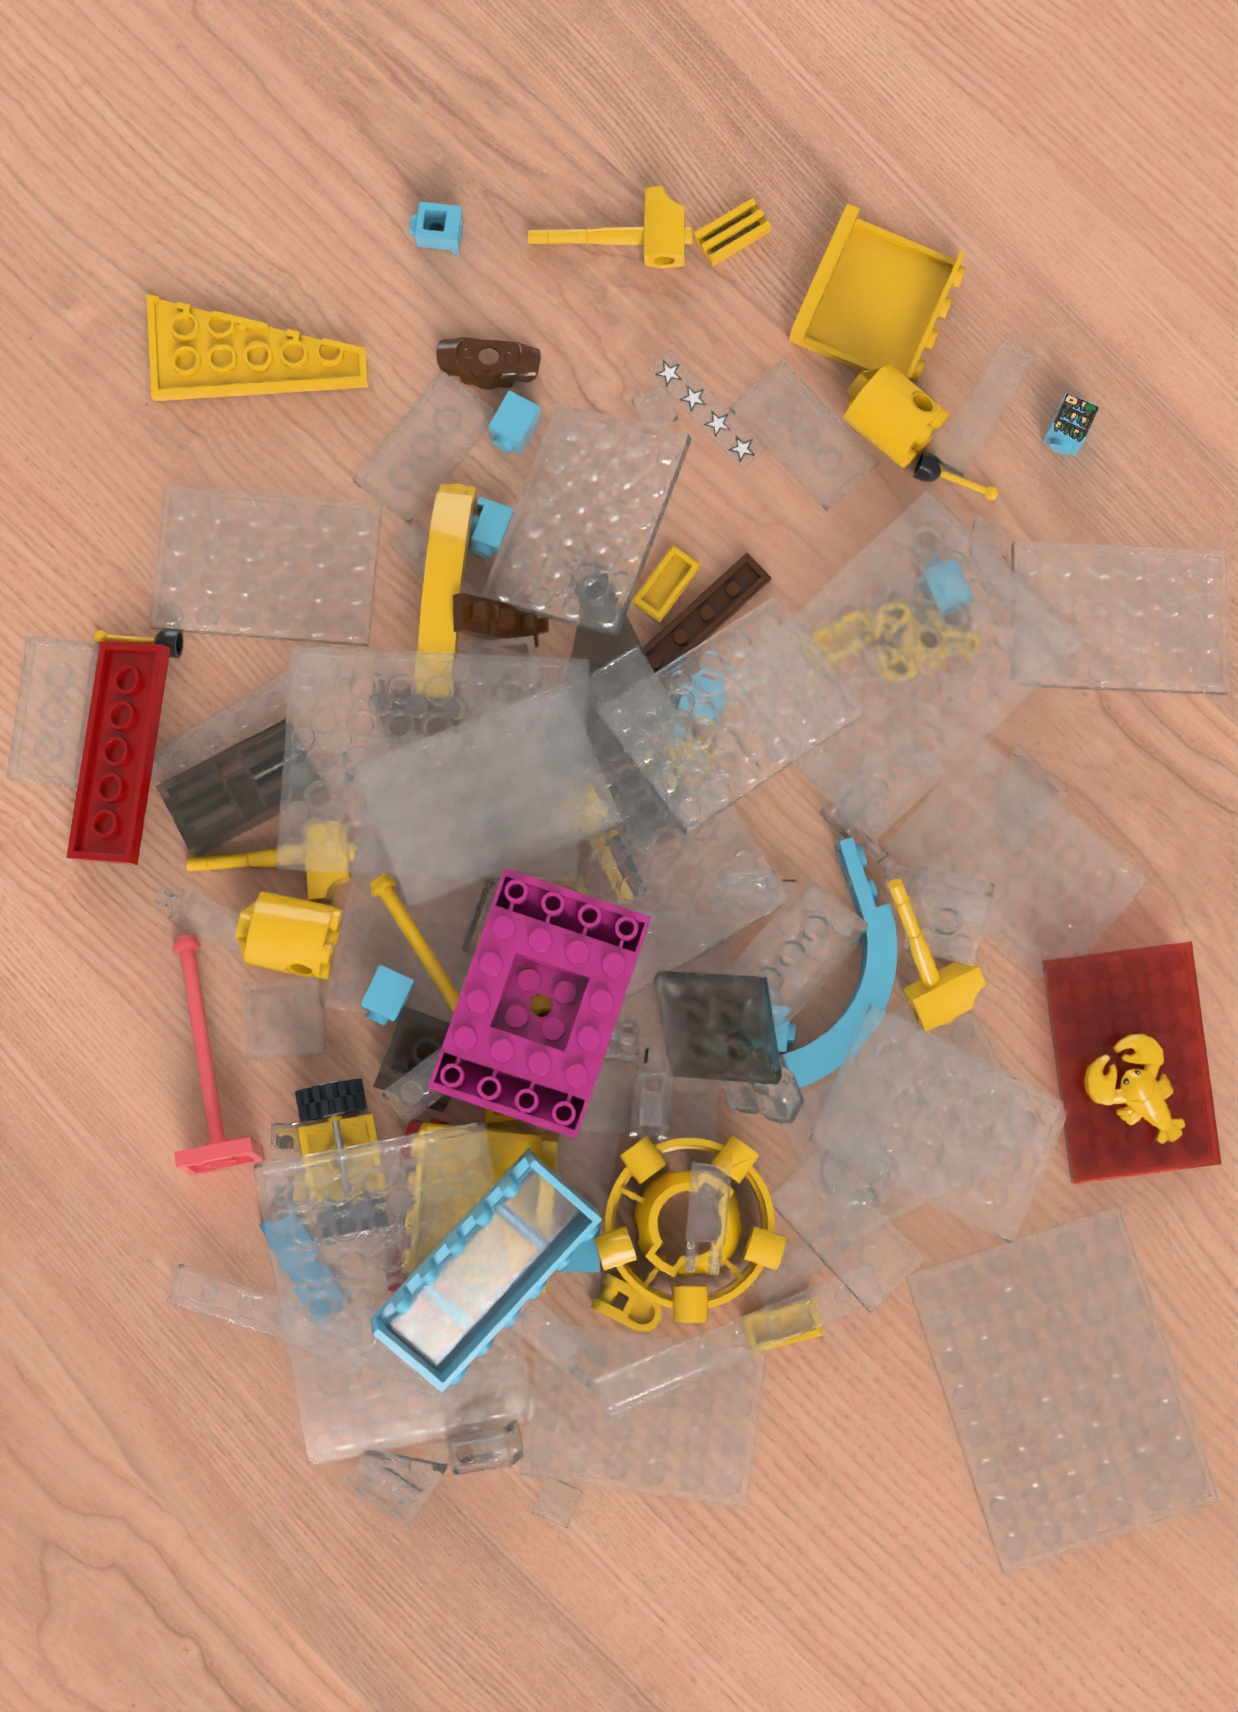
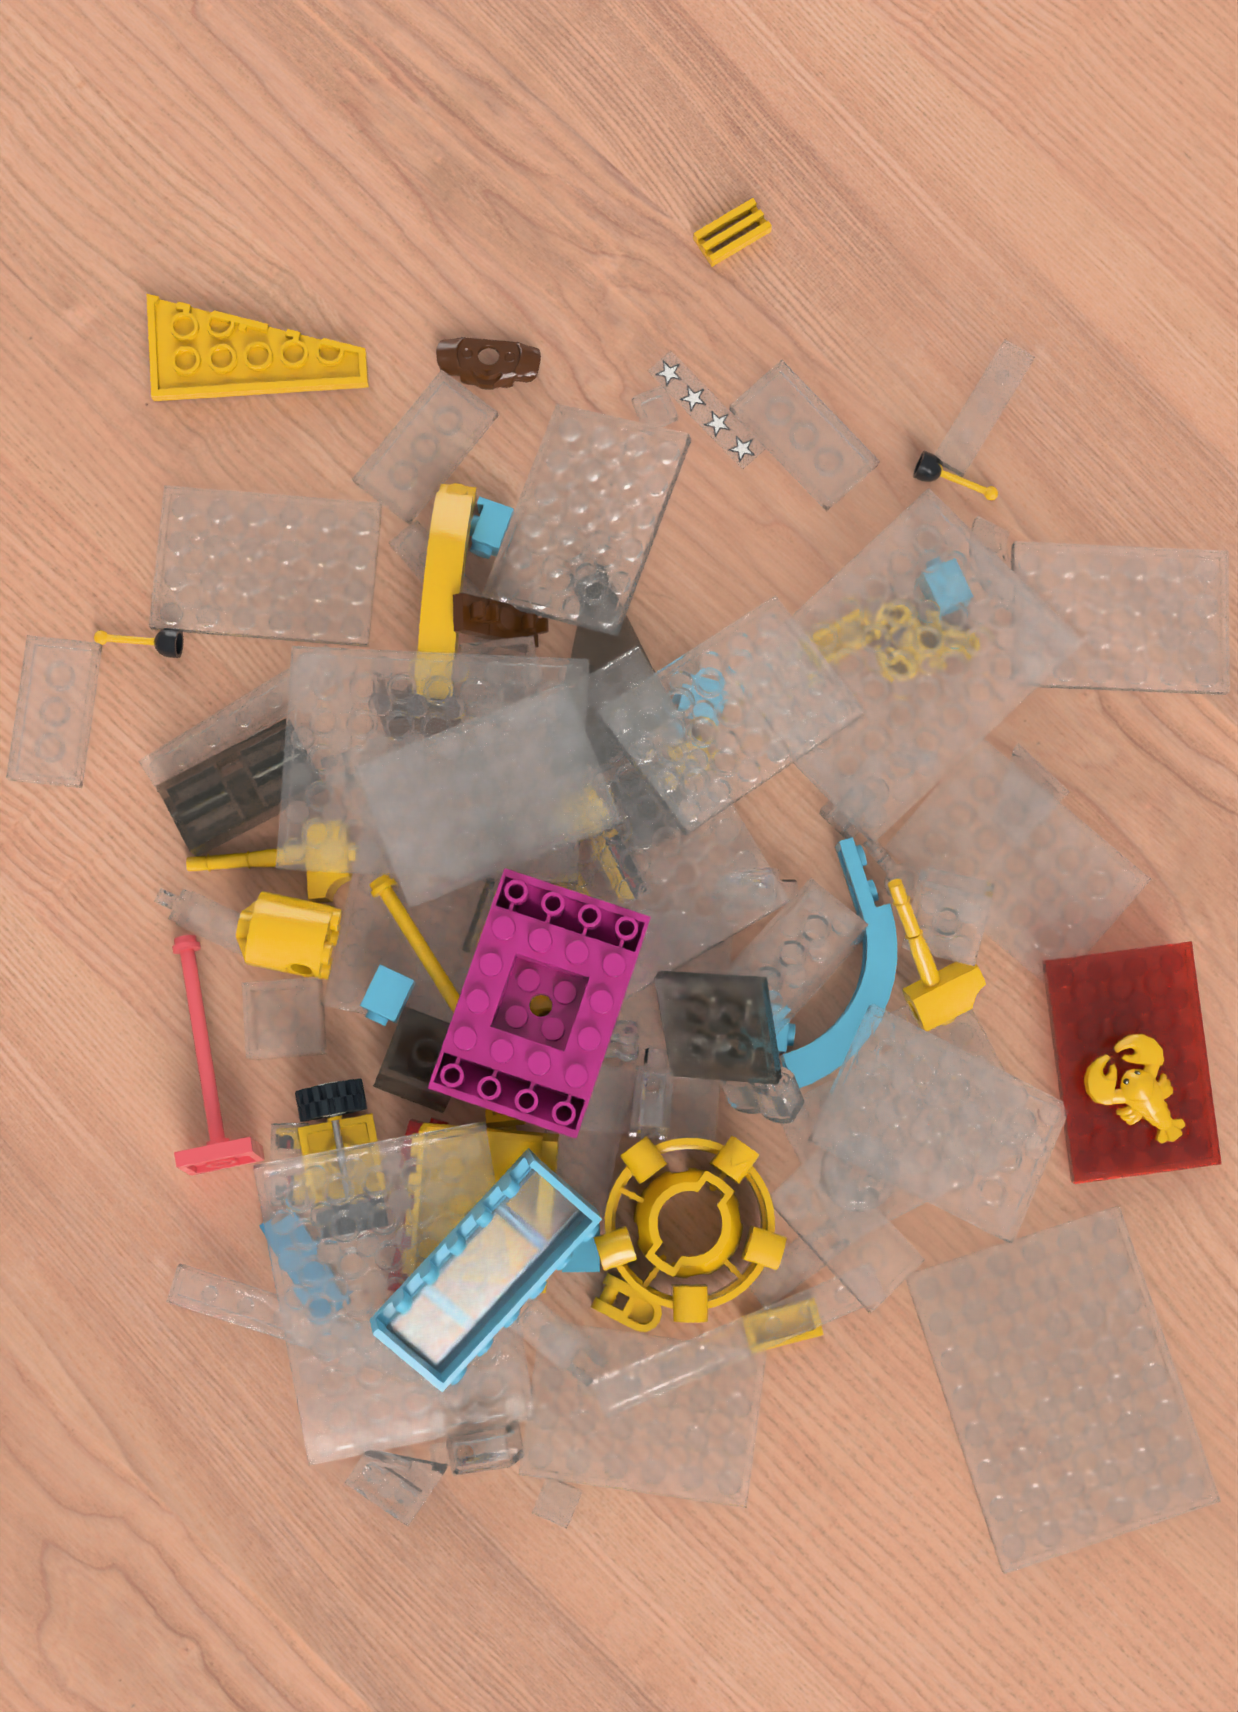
red plate [66,642,171,865] -> none
clear hinge [382,1047,445,1124] -> none
medium azure brick [409,201,463,254] -> none
medium azure brick [488,390,541,455] -> none
yellow piece [528,186,692,268] -> none
reddish brown tile [589,553,772,726] -> none
yellow tile [631,545,702,623] -> none
clear hinge [685,1162,732,1275] -> none
yellow panel [789,203,966,382] -> none
yellow cylinder [843,363,951,470] -> none
brick [1042,393,1100,456] -> none

